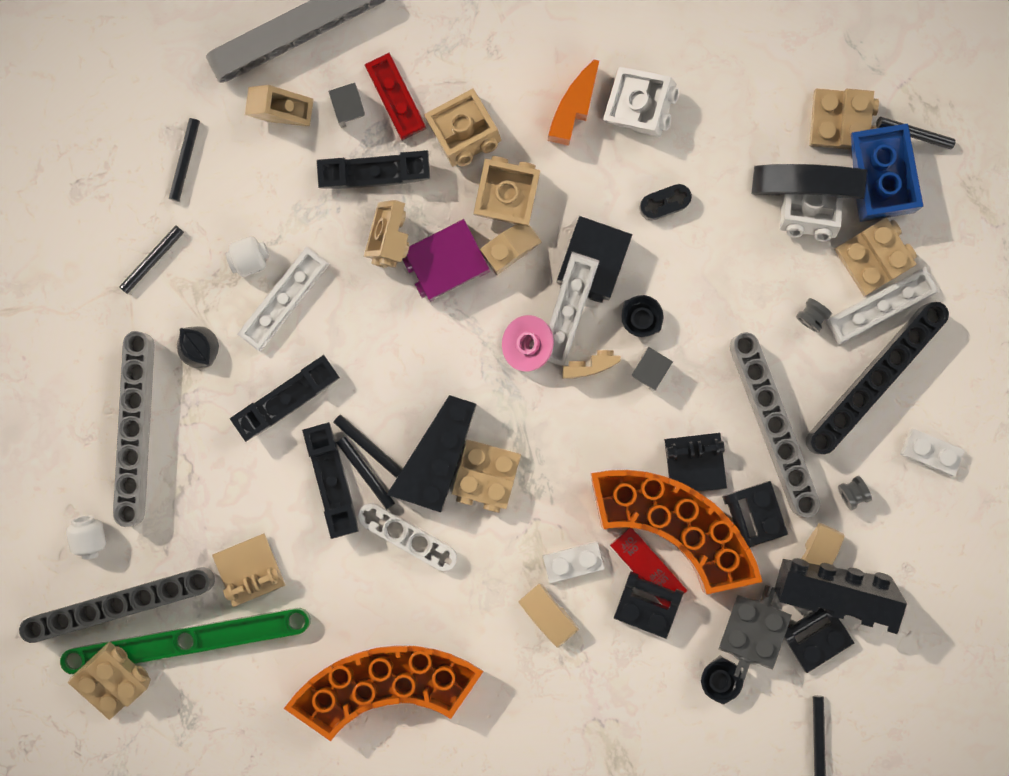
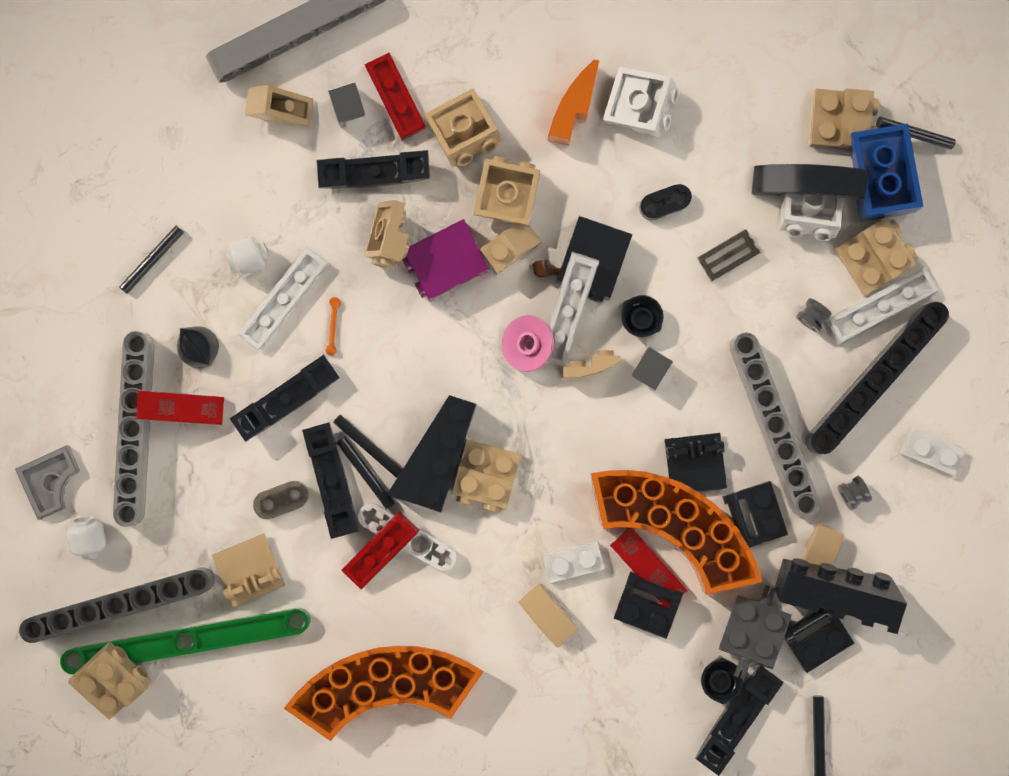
black bar [168,118,200,202] -> none
none -> light grey tile [15,445,80,520]
none -> red tile [135,390,224,425]
none -> clear smoke plate [253,481,309,519]
none -> orange hinge [325,297,341,356]
none -> red tile [341,511,420,590]
none -> reddish brown hand [532,259,561,278]
none -> black slope [695,665,784,776]
none -> clear smoke tile [697,229,760,282]

